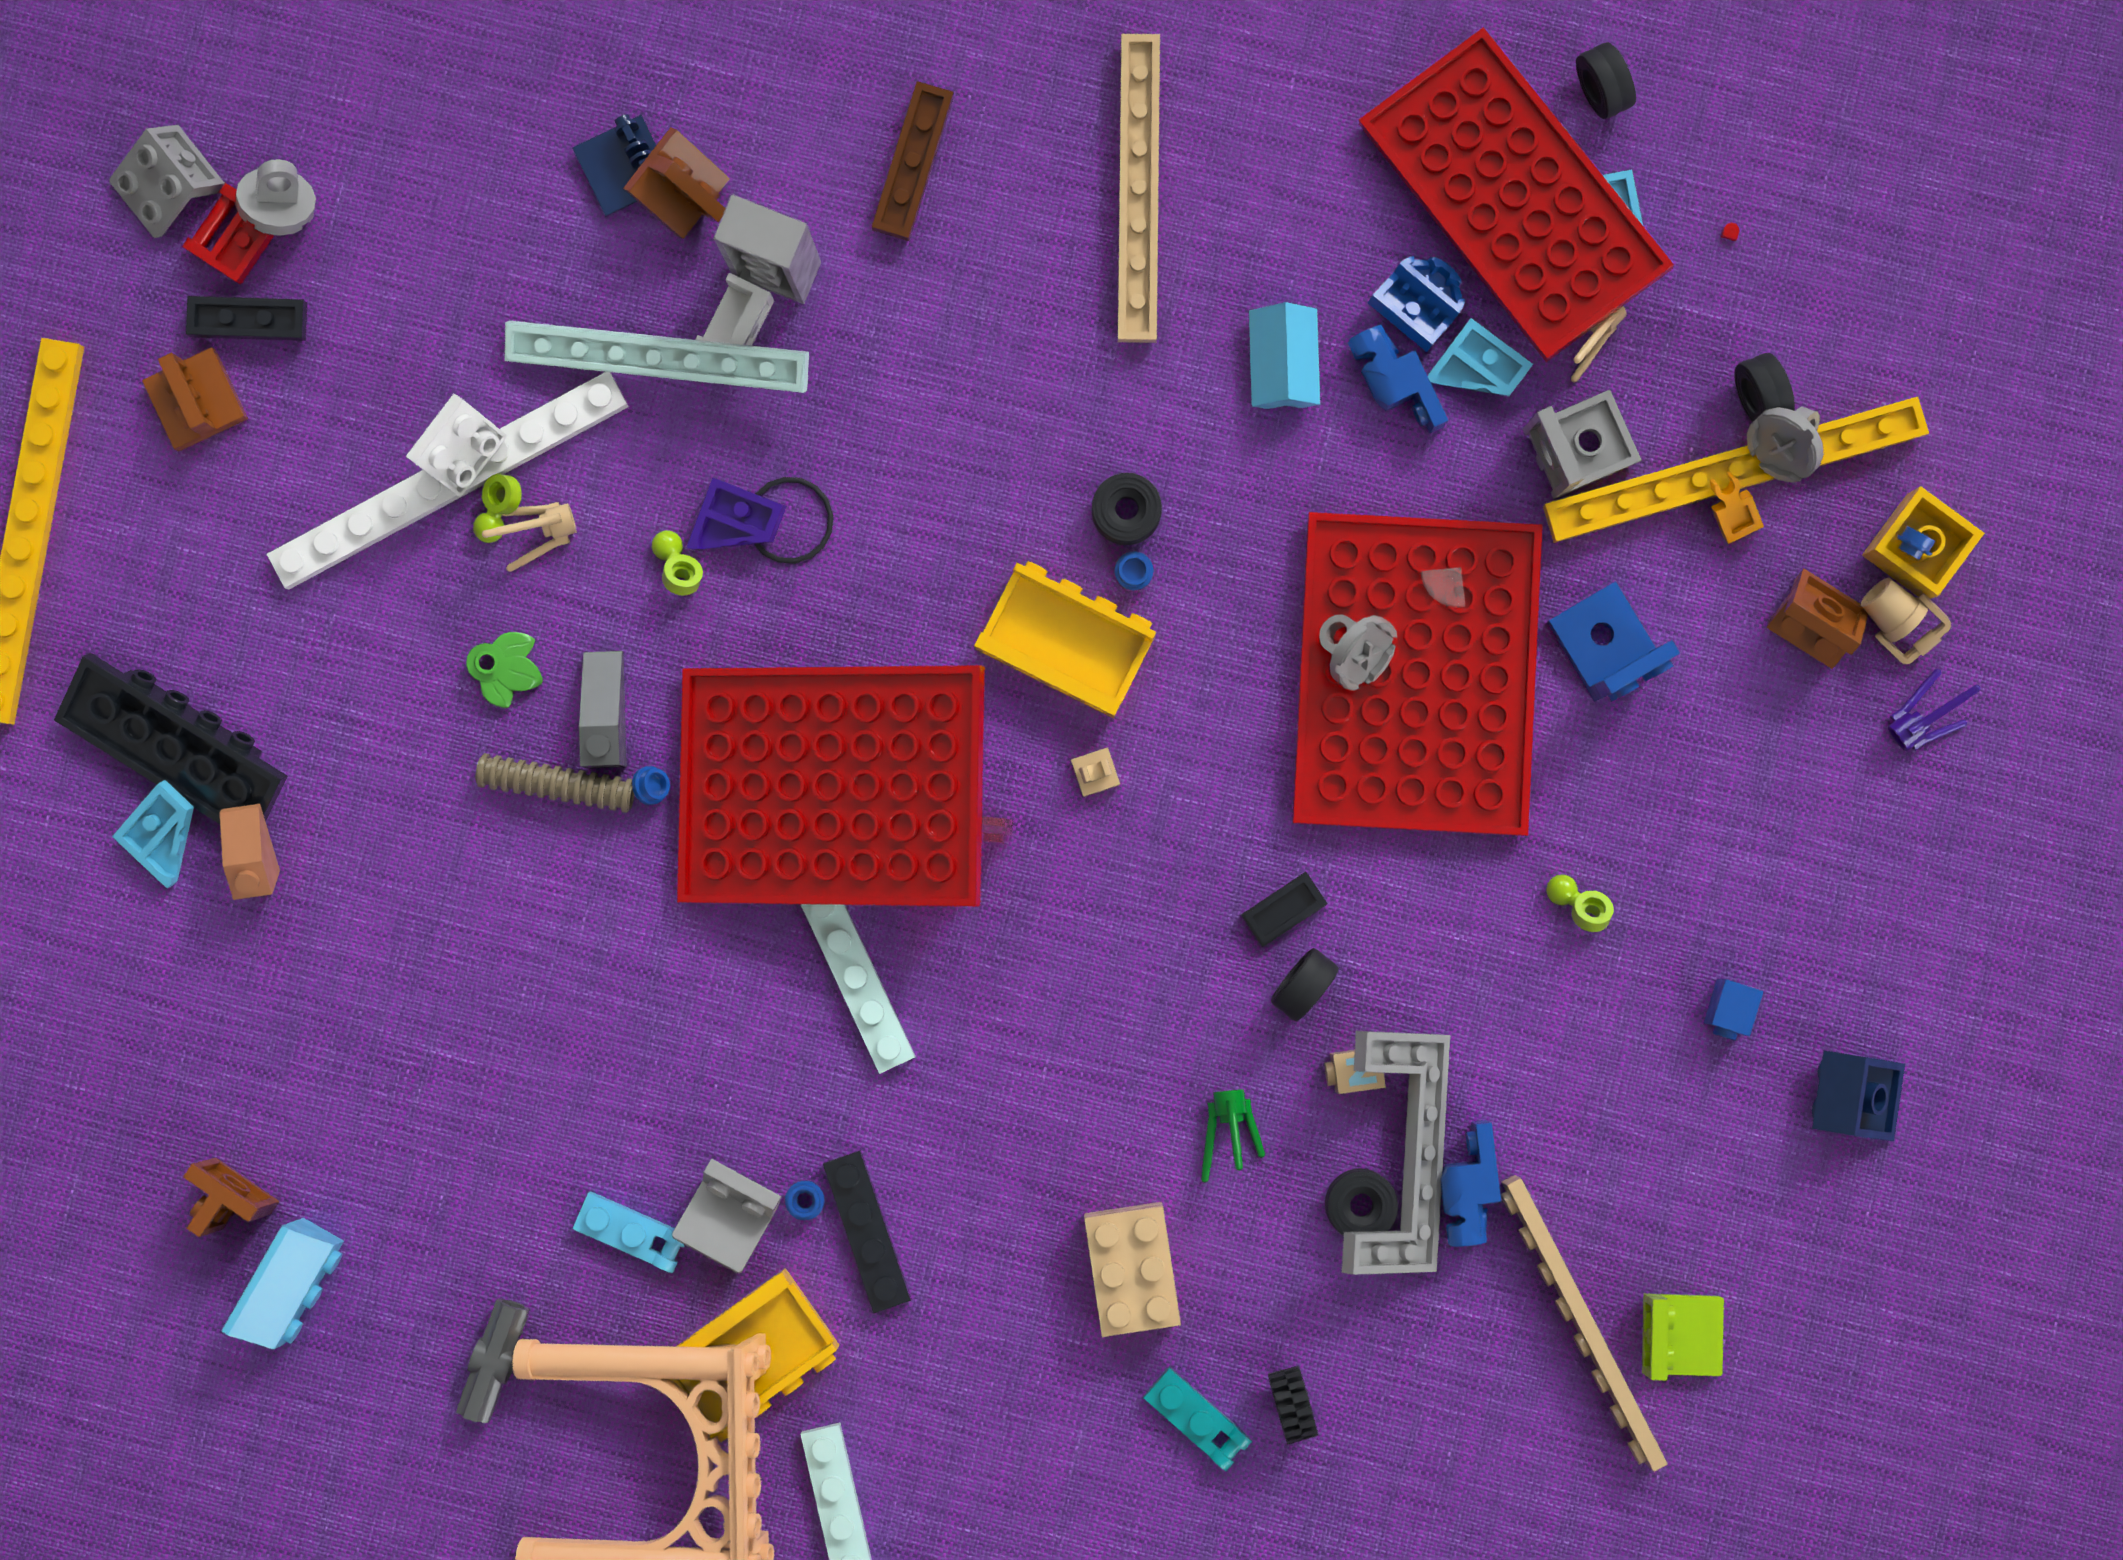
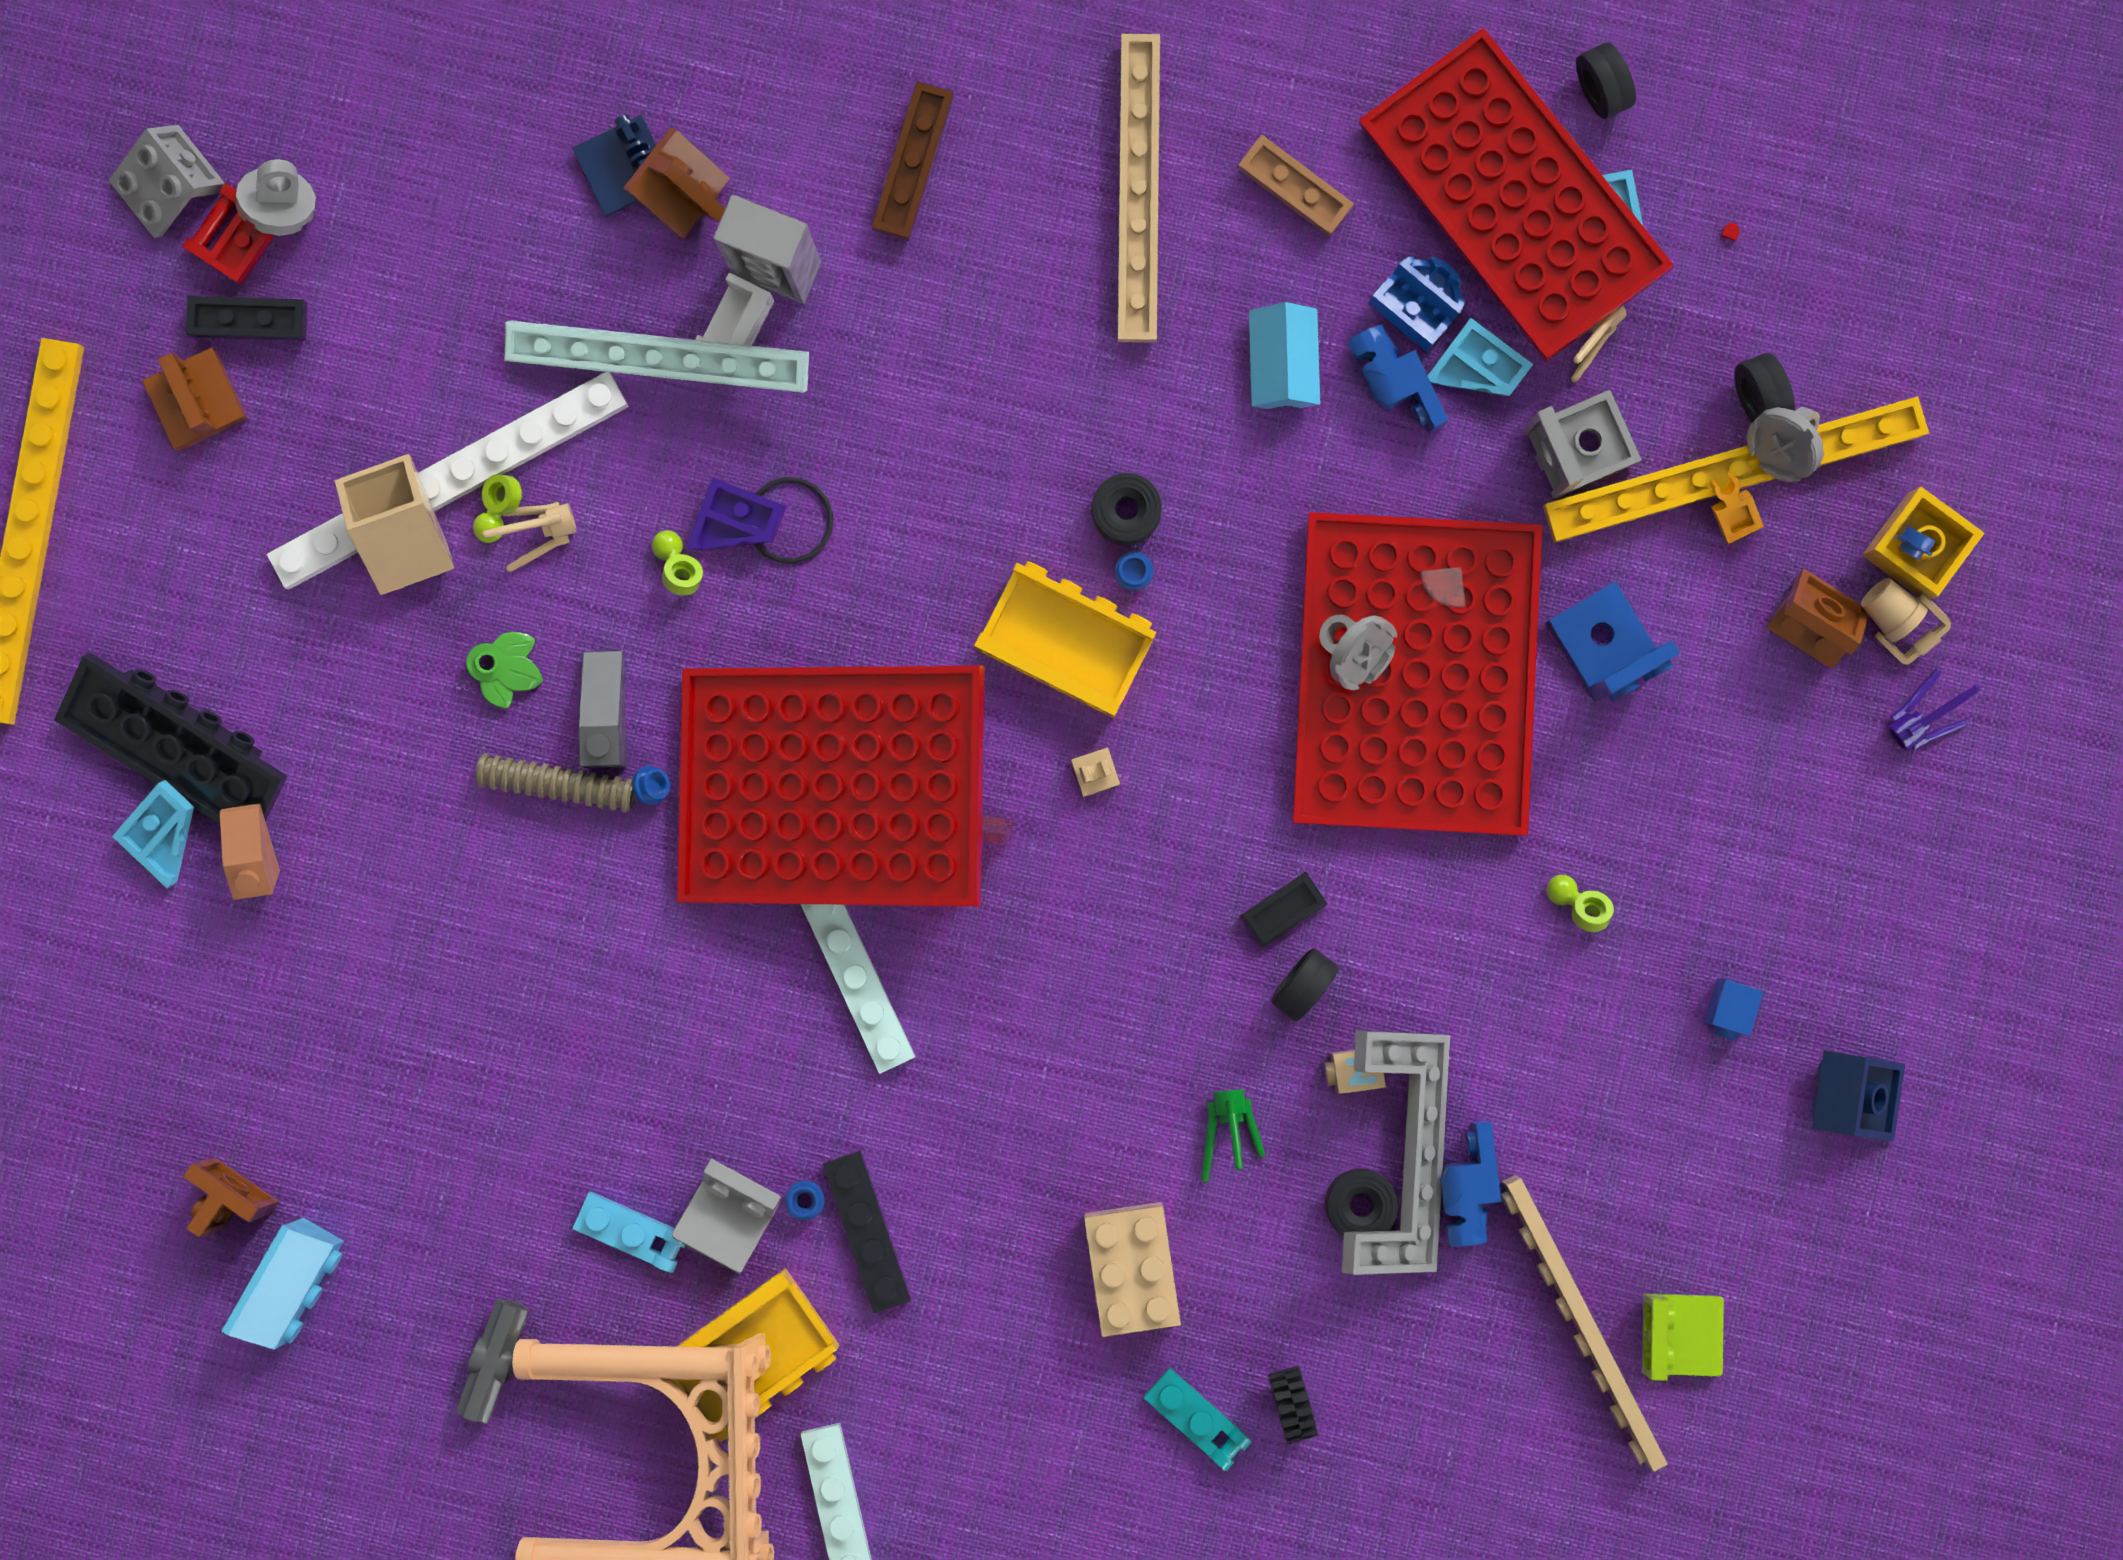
white plate [406,394,507,498] -> none
none -> tan slope [334,454,455,595]
none -> medium nougat plate [1238,134,1354,238]

